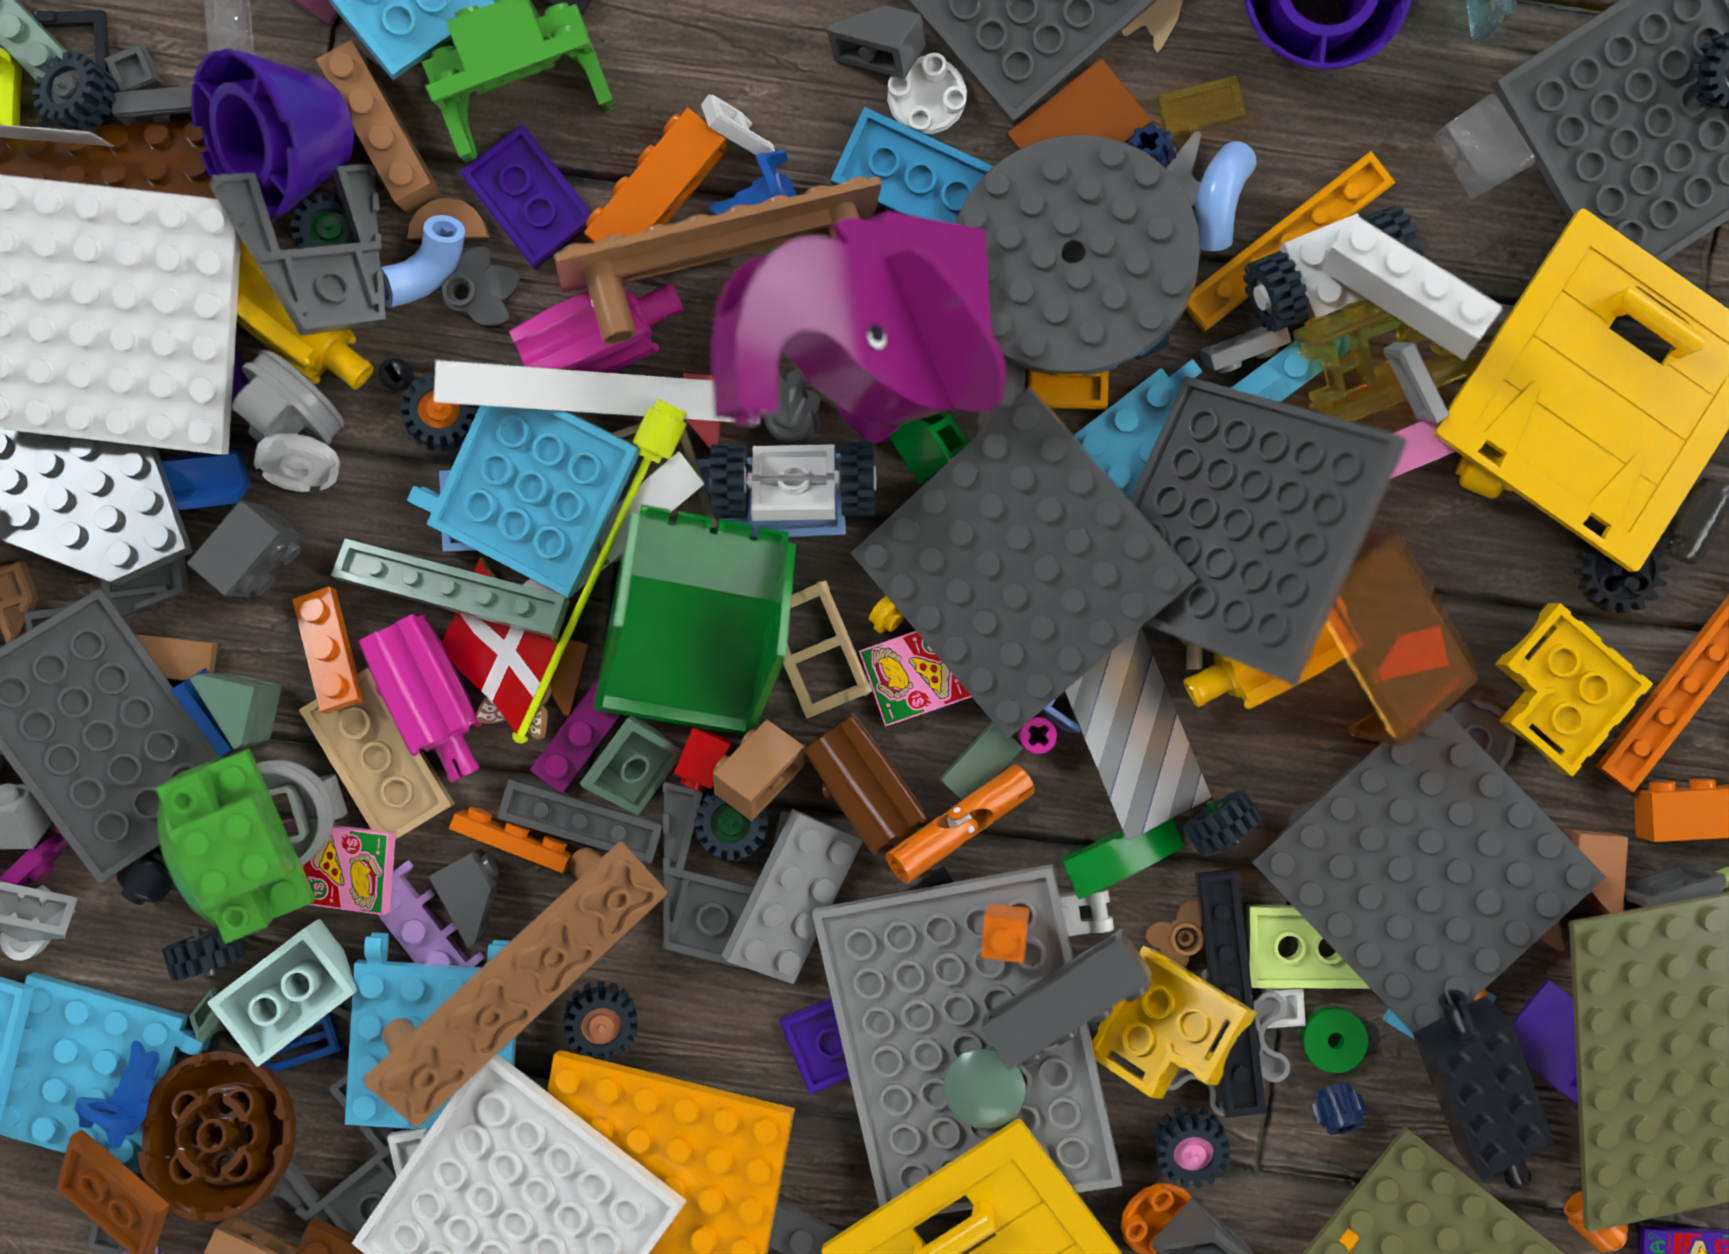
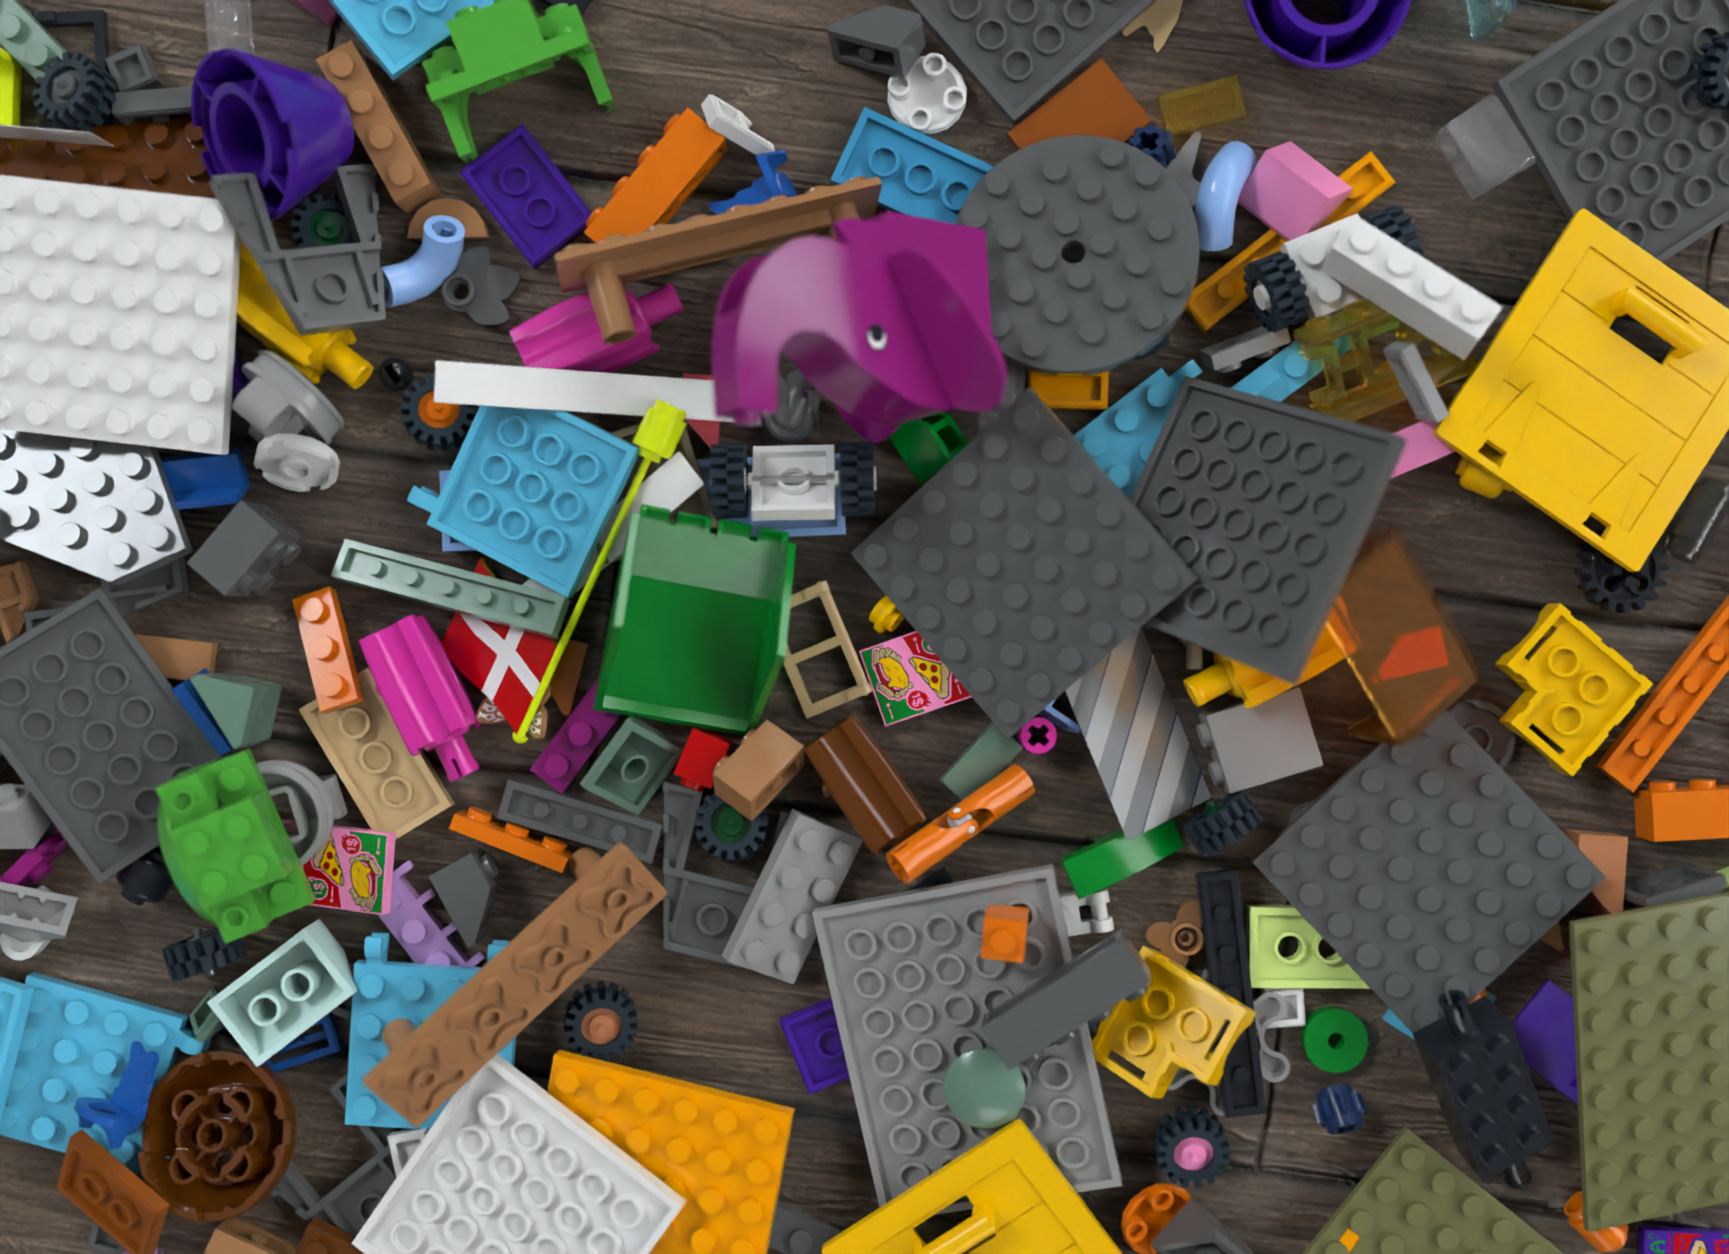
none -> light grey brick [1196,687,1323,794]
none -> bright pink slope [1238,141,1353,242]

